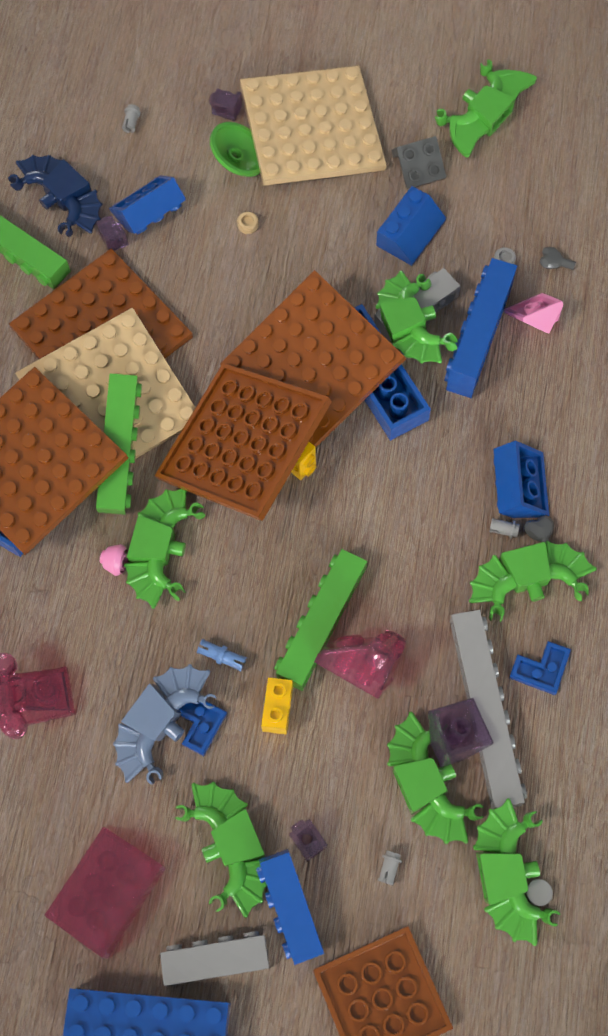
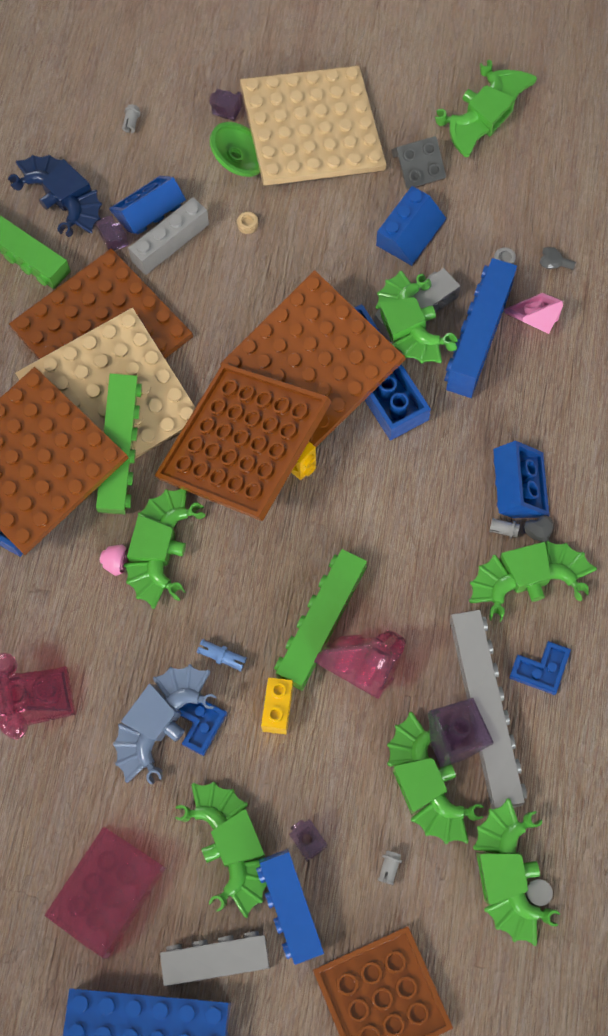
none -> light grey brick [128,197,209,275]

